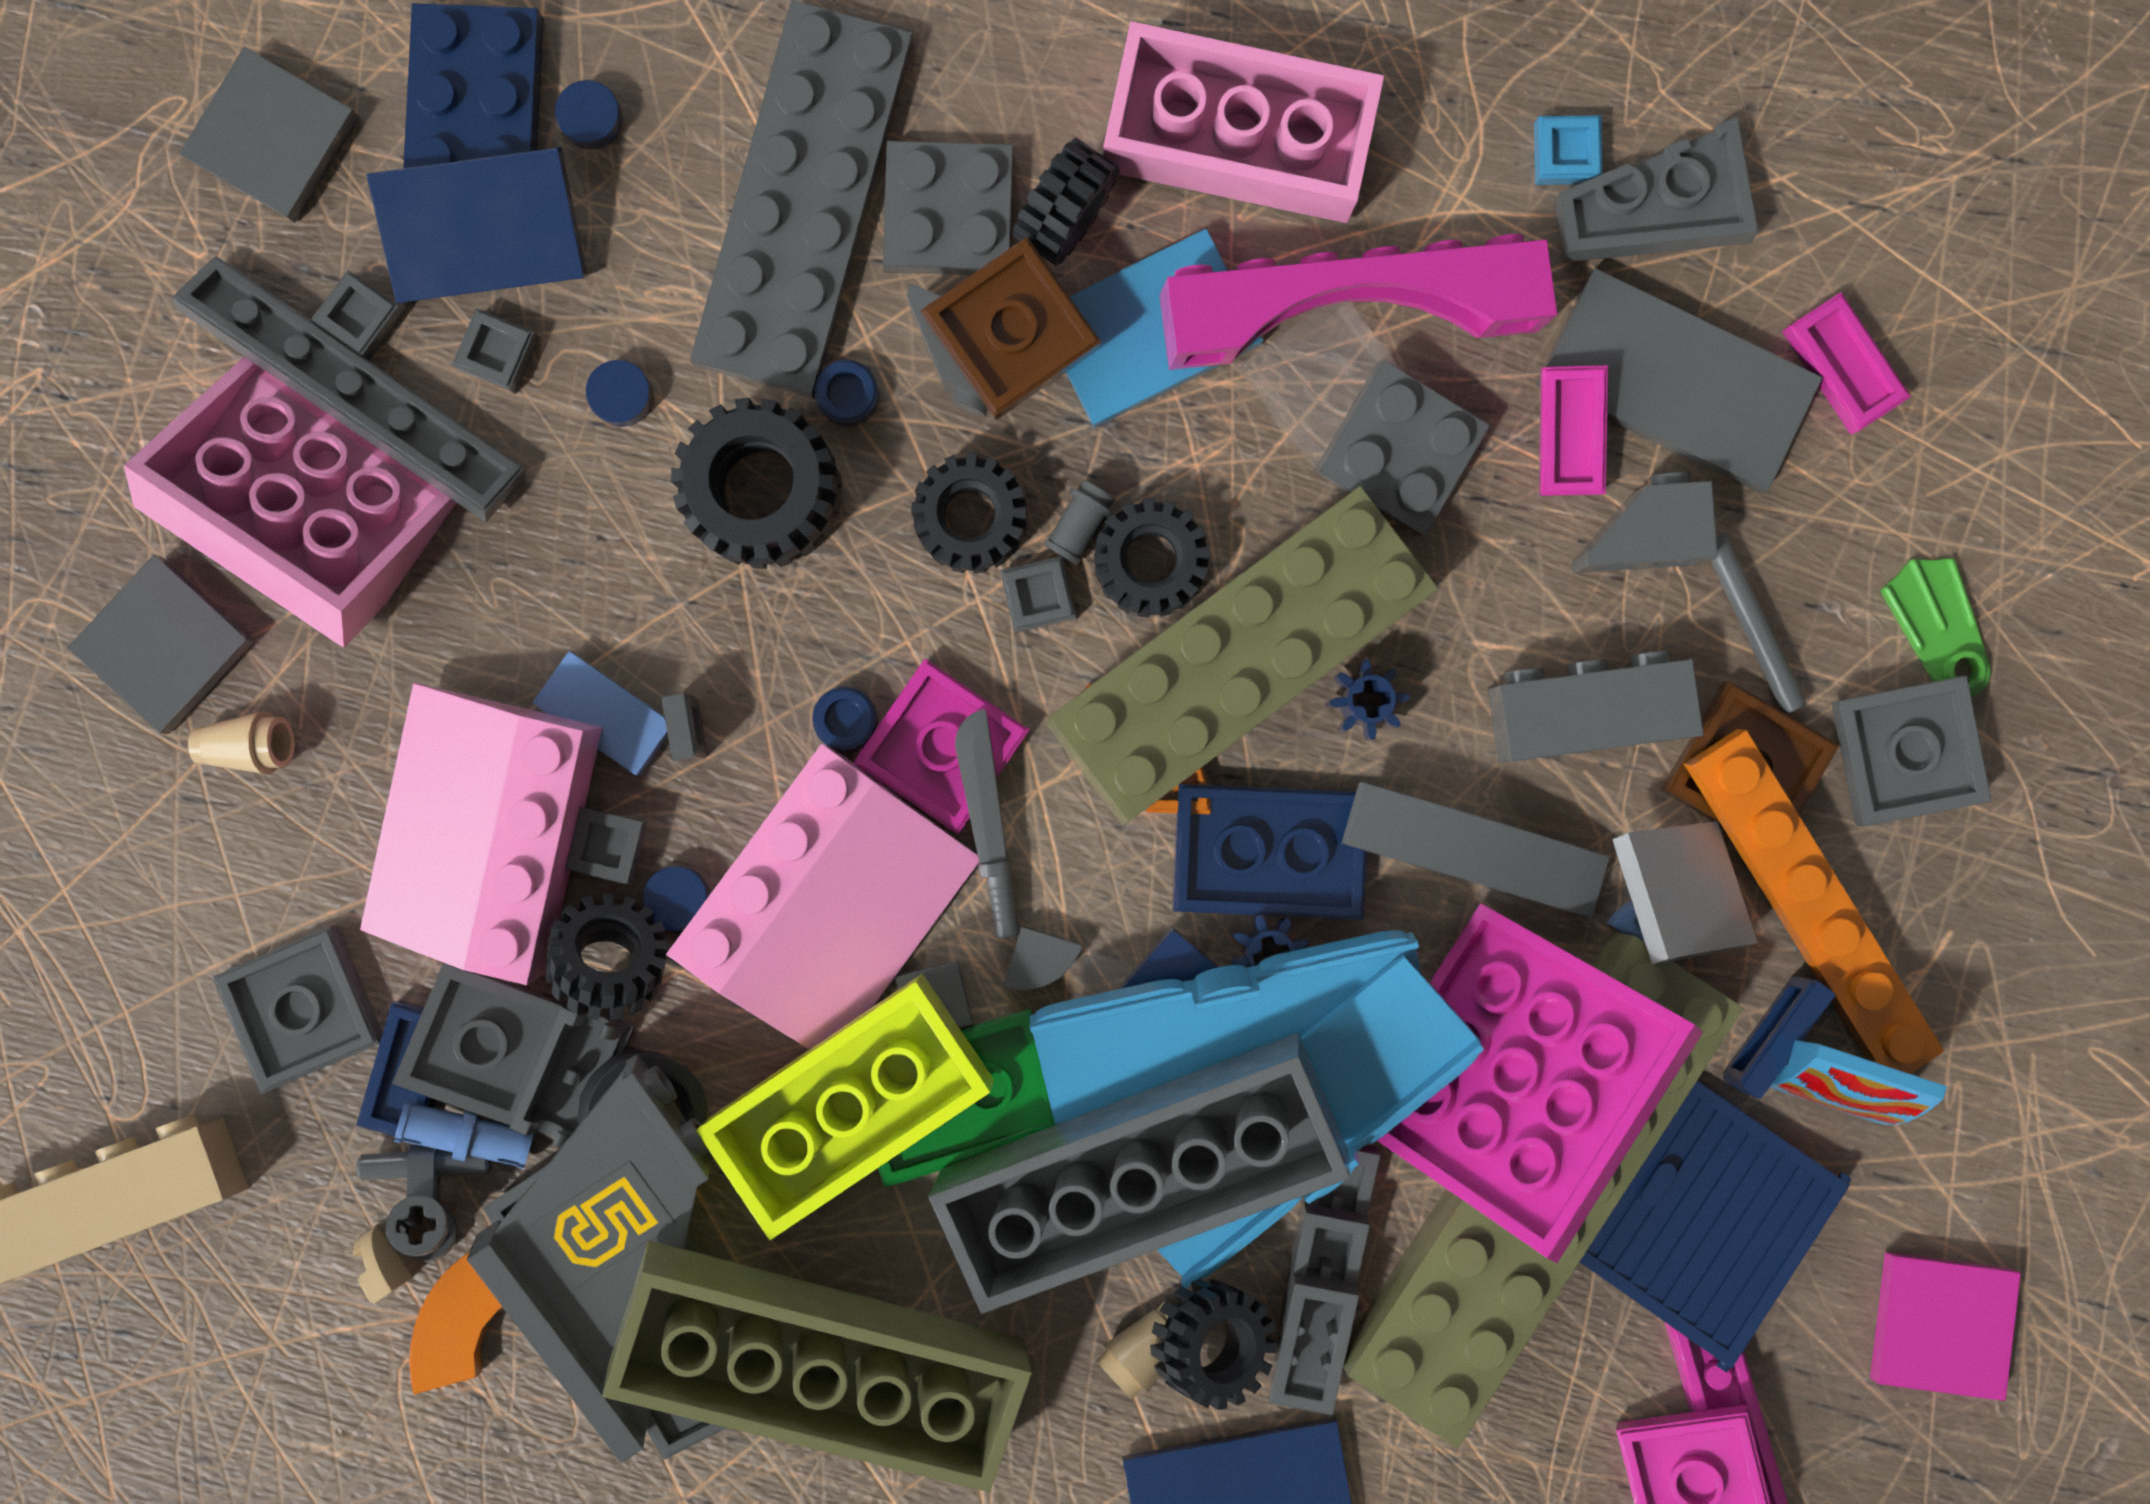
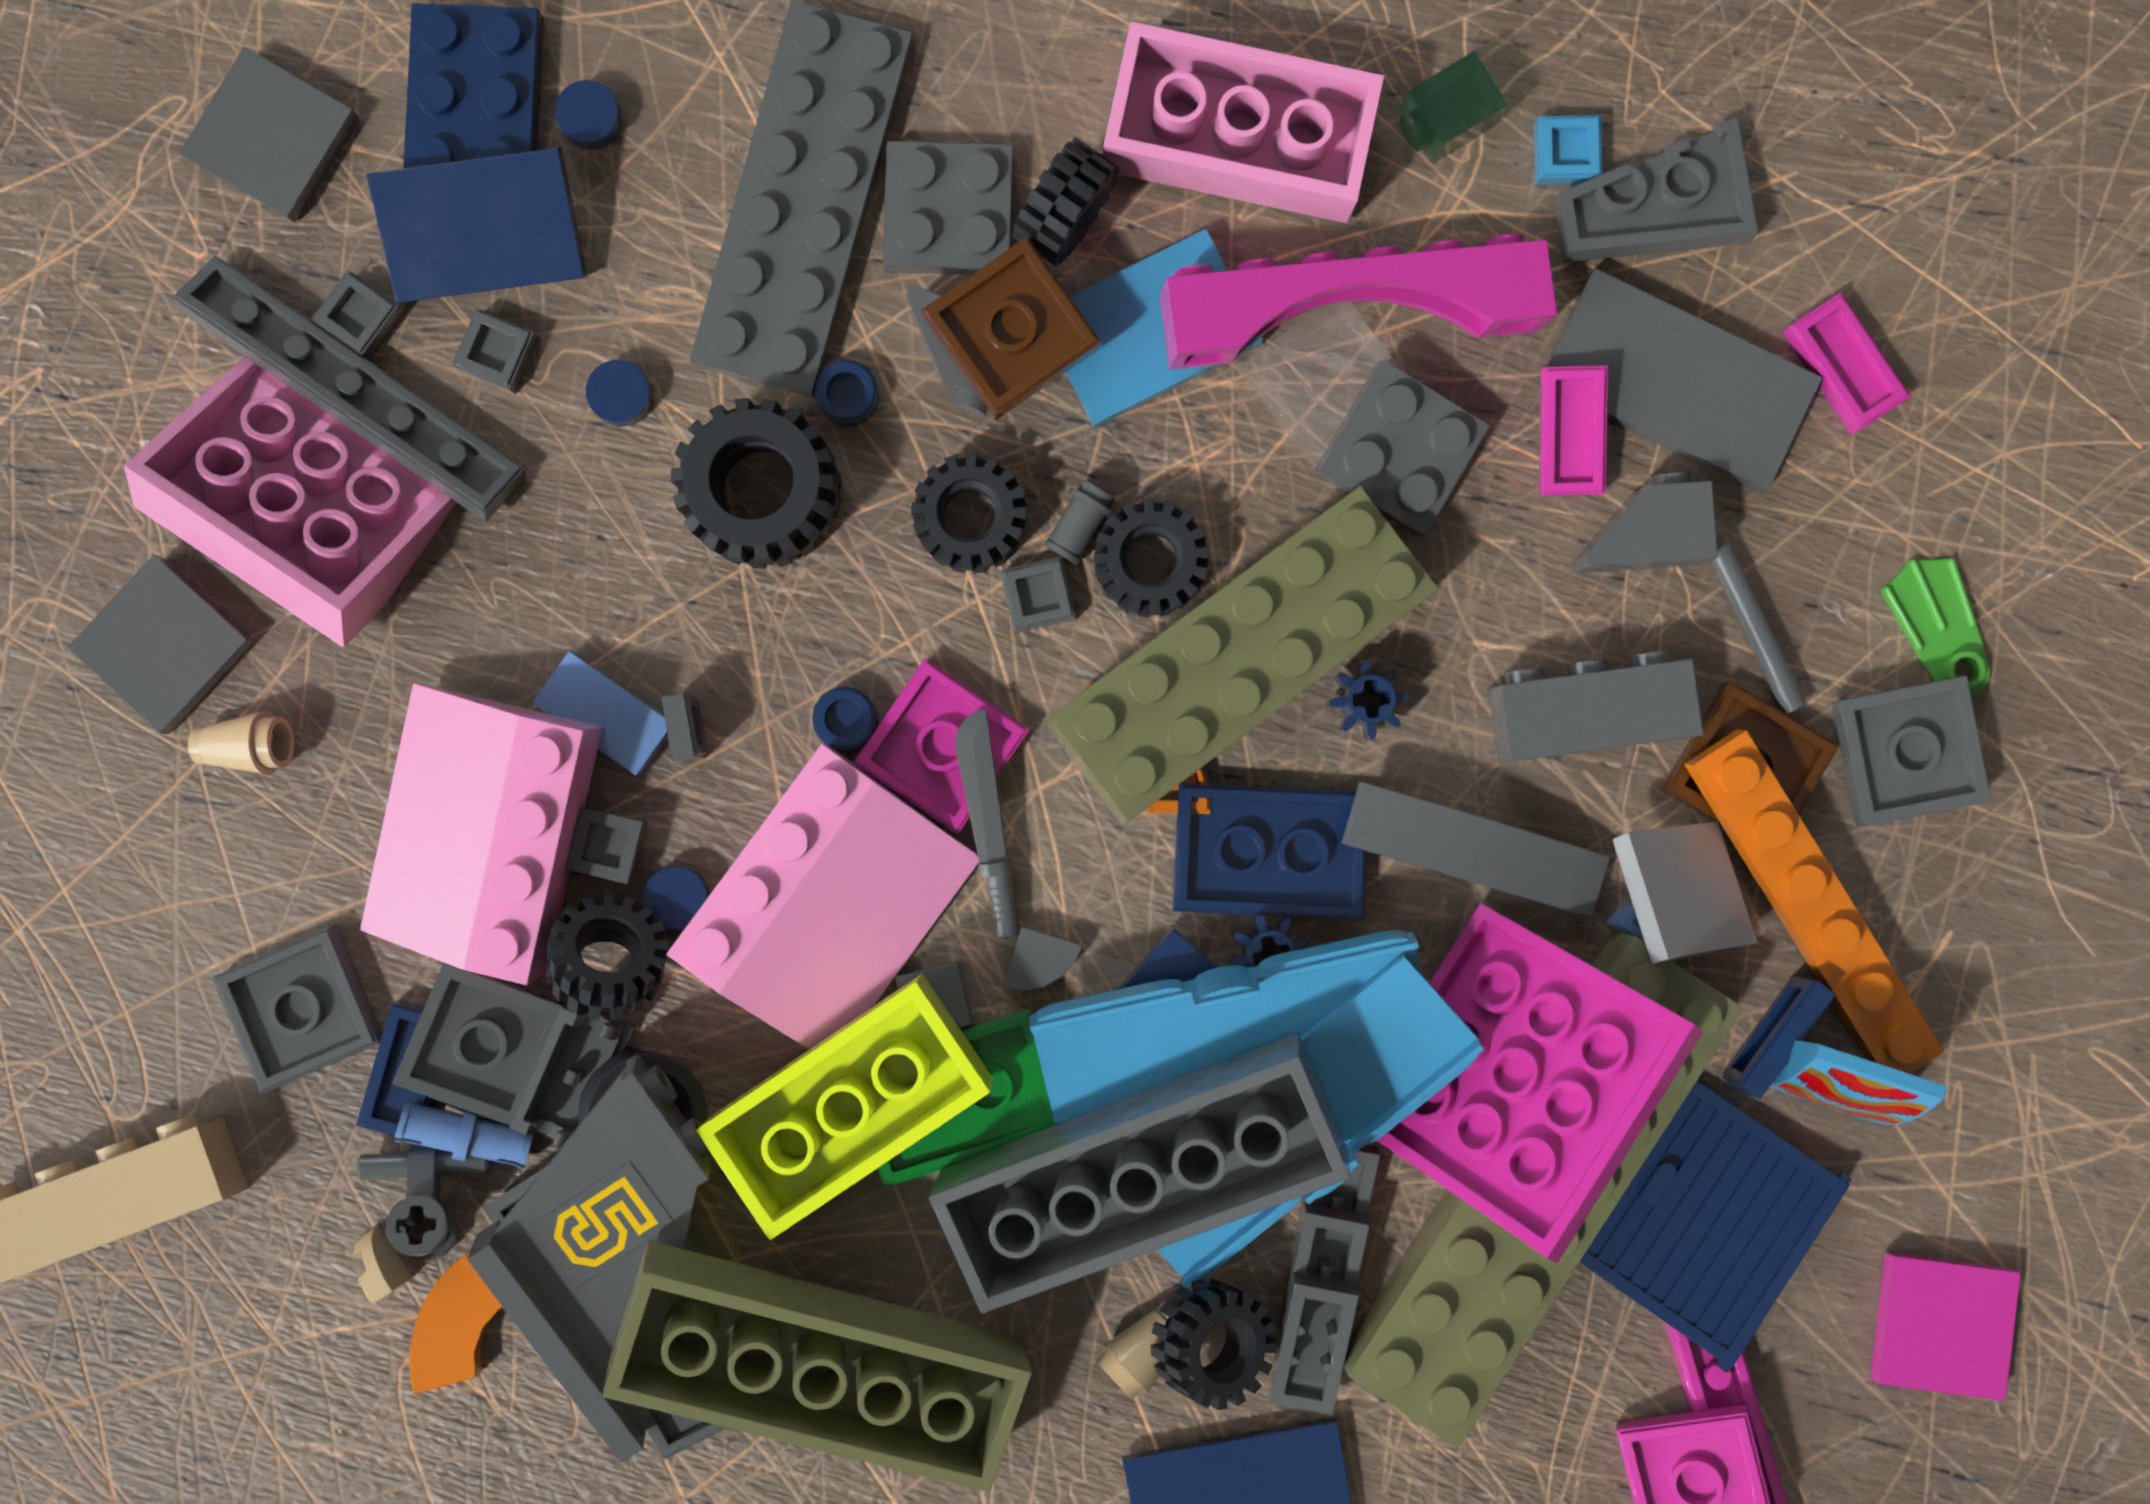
none -> clear green brick [1399,51,1508,164]

